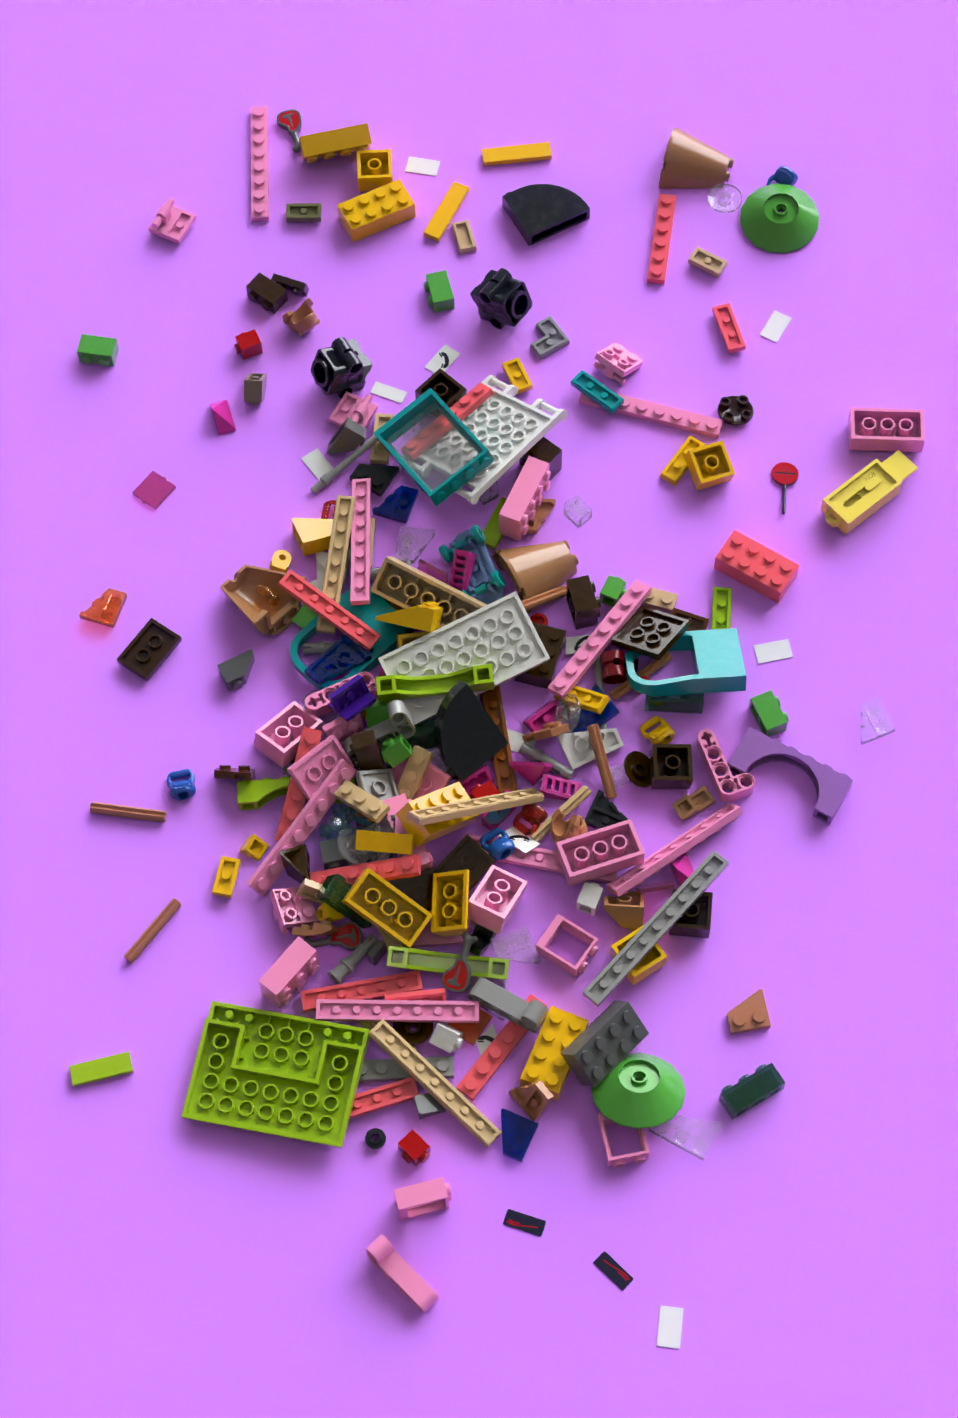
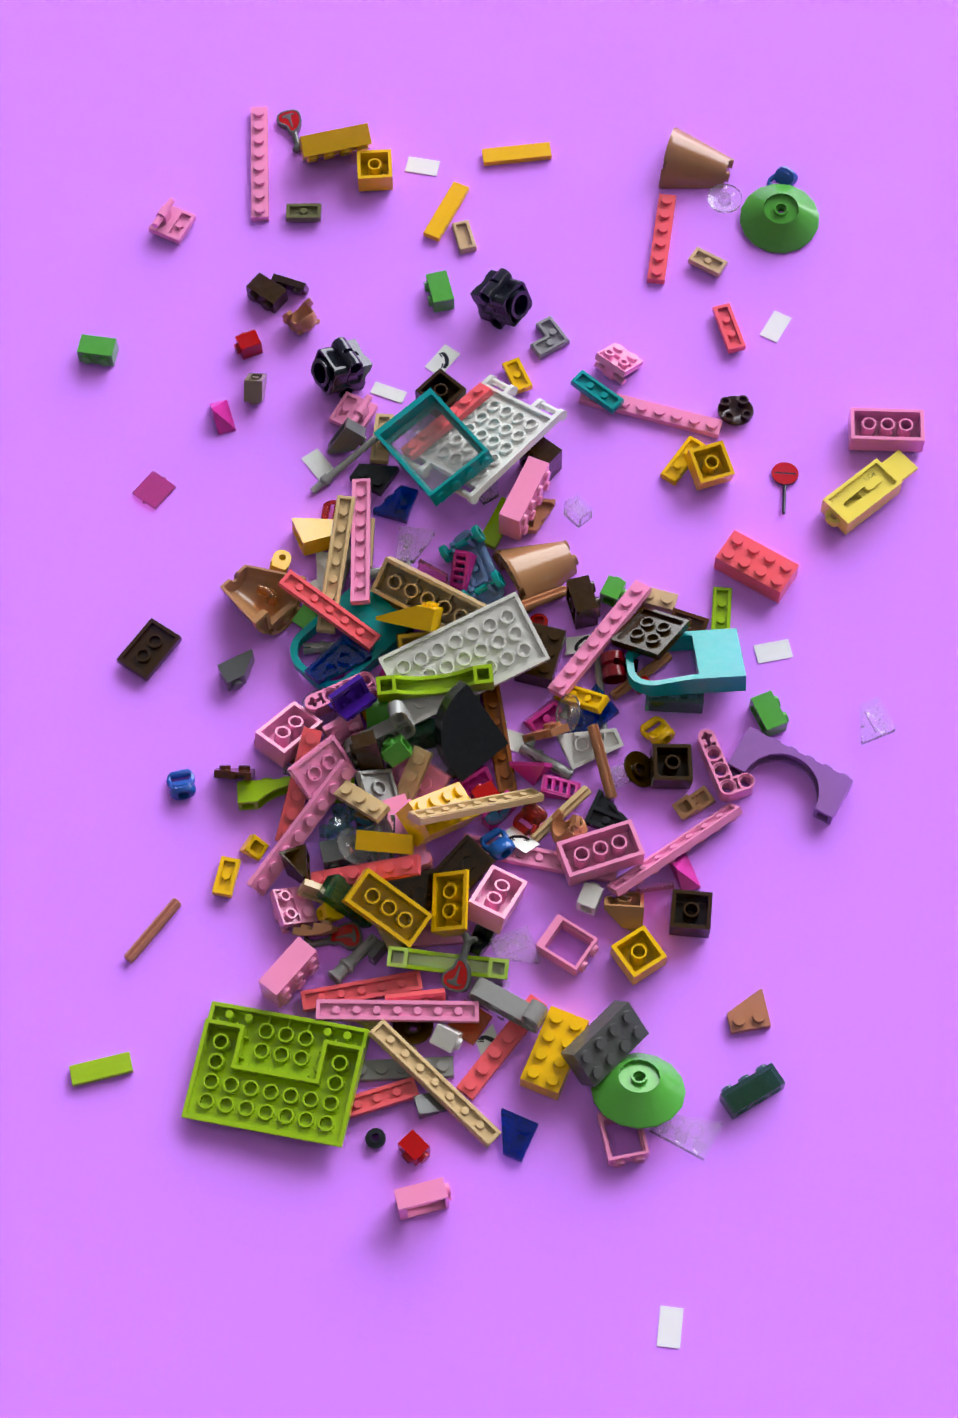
clear orange wing [79,588,128,628] -> none
nougat axle [90,802,167,822] -> none
yellow brick [337,179,416,242] -> none
bright pink beam [366,1234,439,1313] -> none
black brick [502,184,590,246] -> none
black sticker [503,1209,546,1237] -> none
nougat wing [508,1081,554,1122] -> none
light grey plate [583,850,729,1007] -> none
black sticker [593,1251,633,1290] -> none

